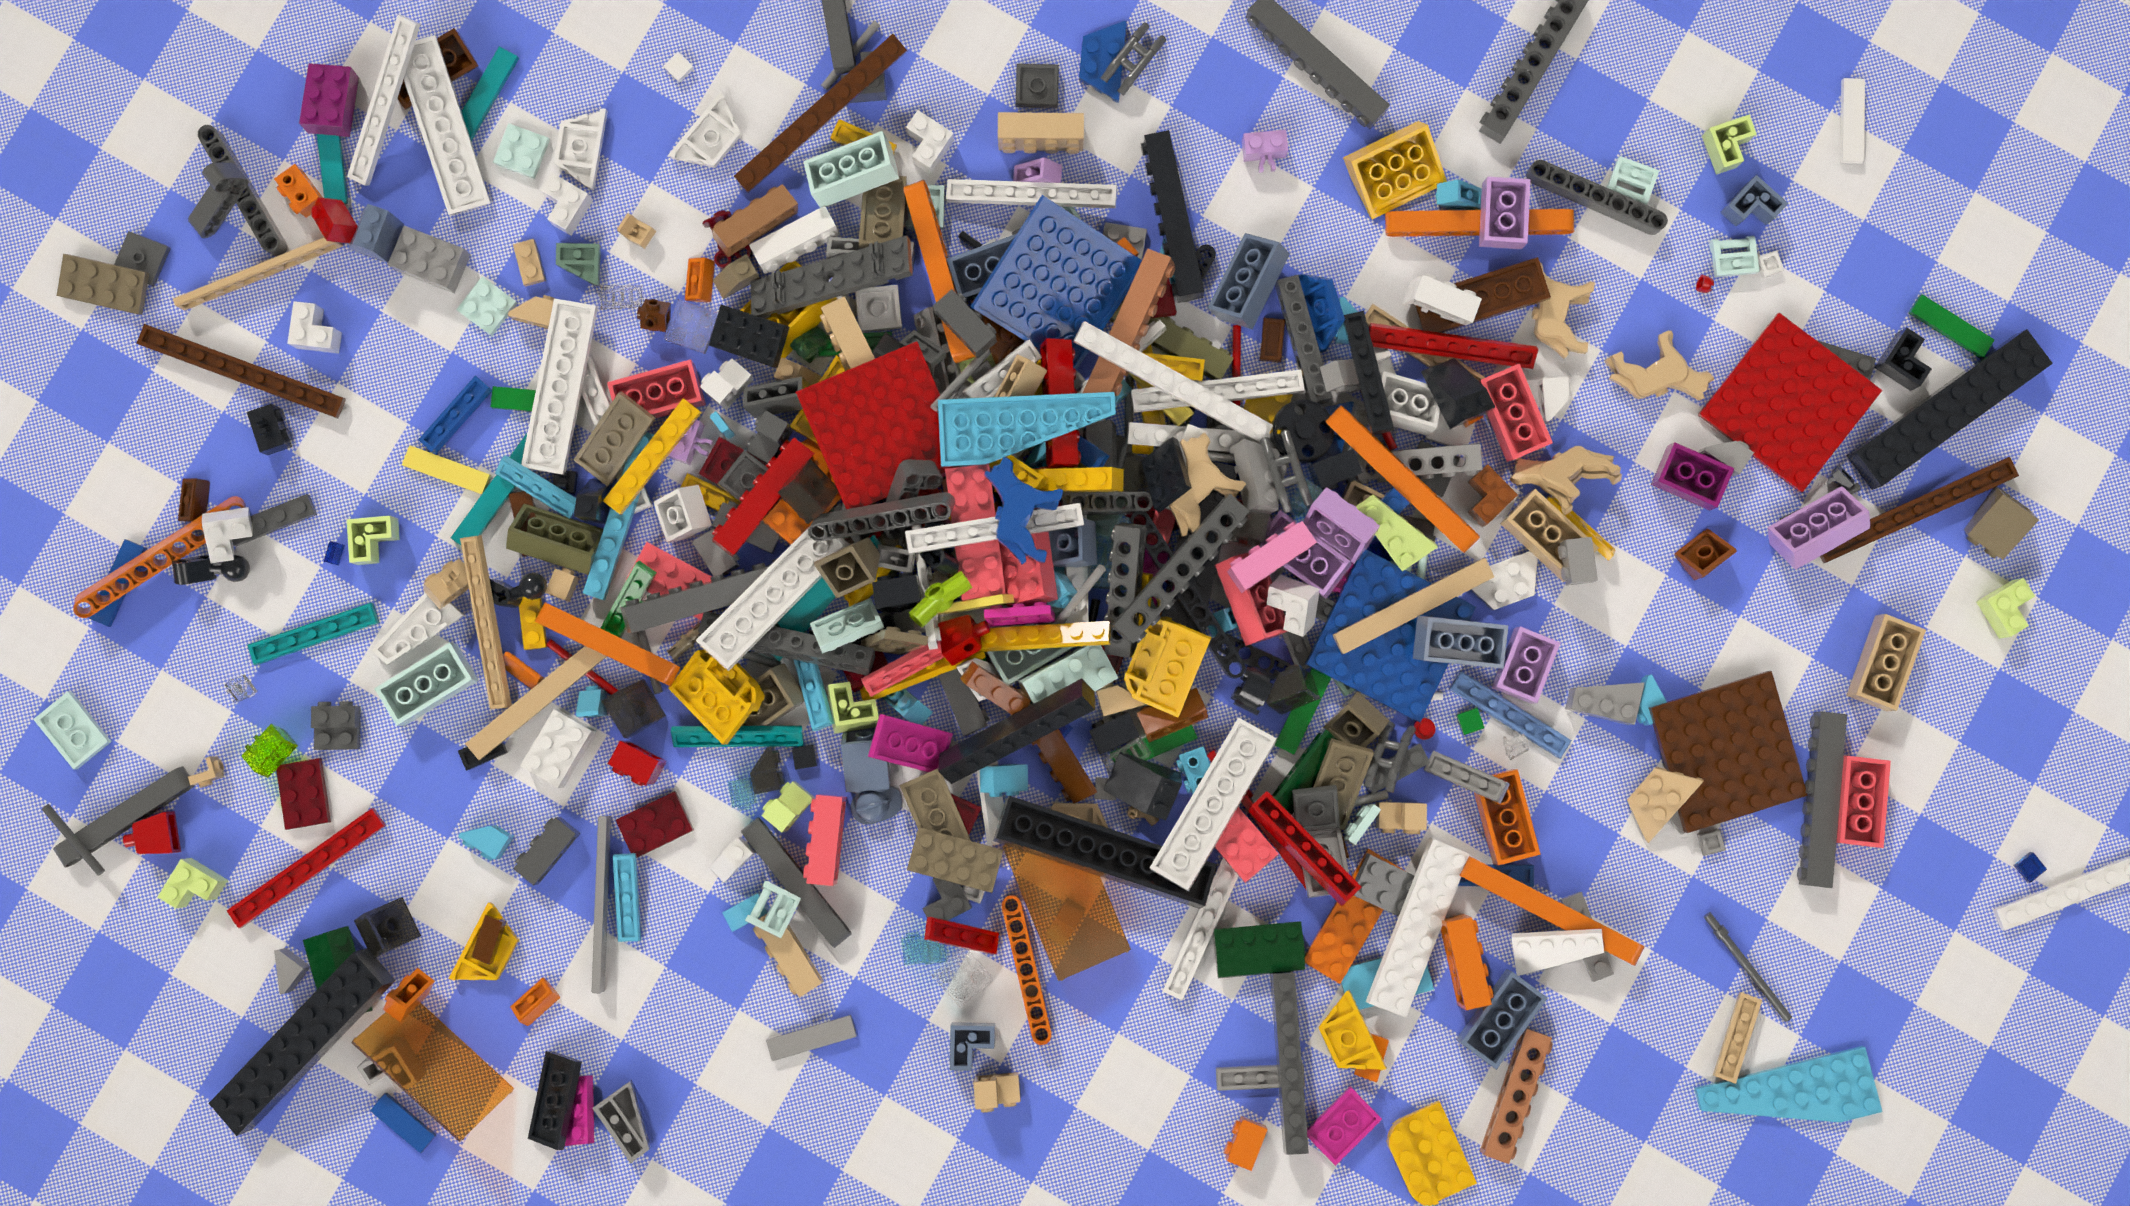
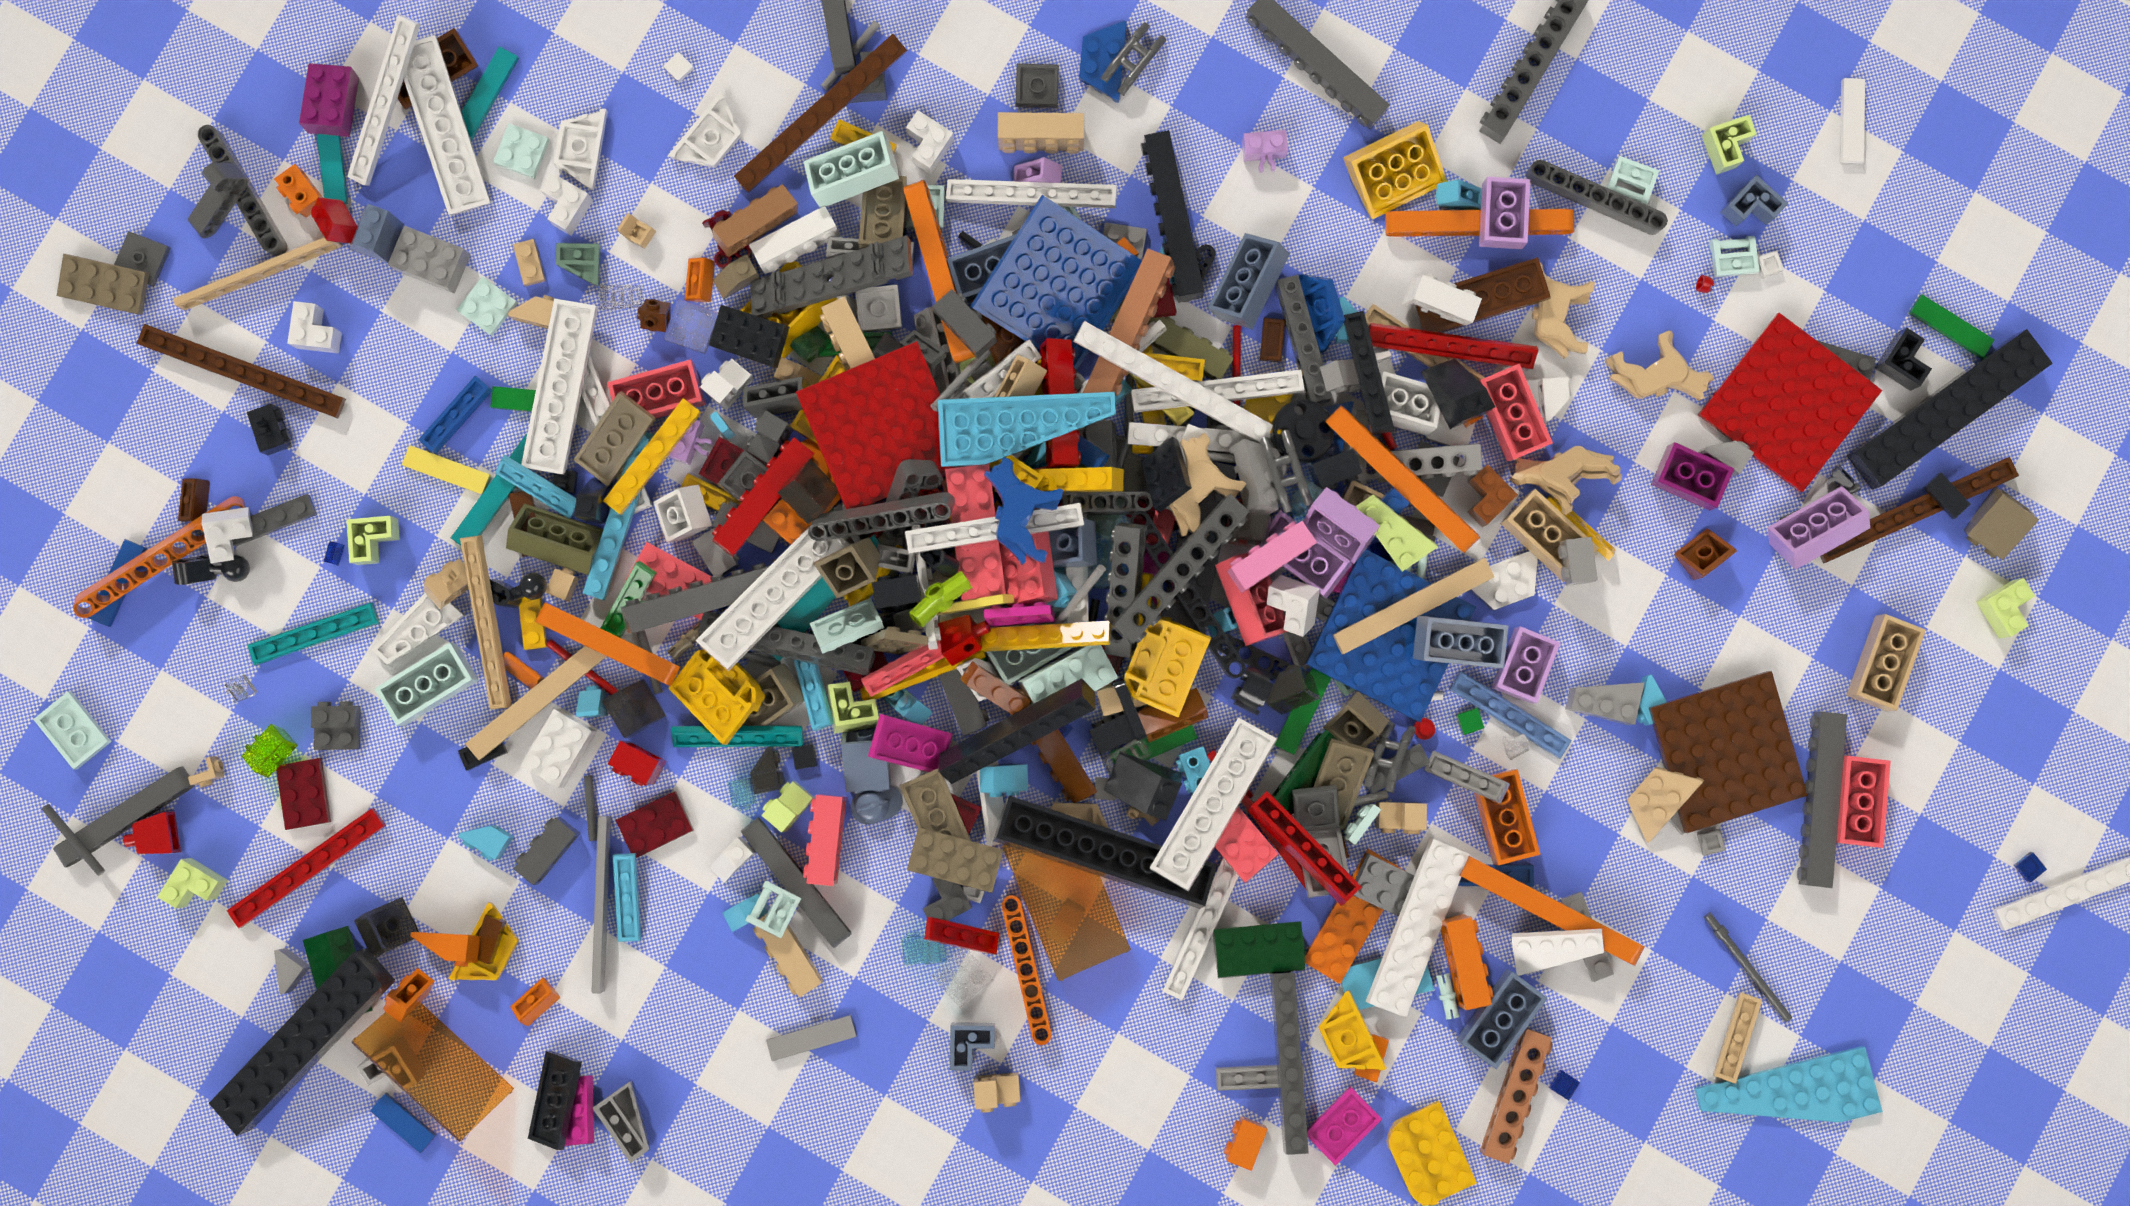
none -> orange slope [410,932,481,967]
none -> dark grey bar [584,775,597,841]
none -> black beam [1113,679,1147,741]
none -> light aqua pin [1436,973,1460,1020]
none -> clear blue tile [1548,1069,1580,1101]
none -> black tile [1923,473,1971,519]

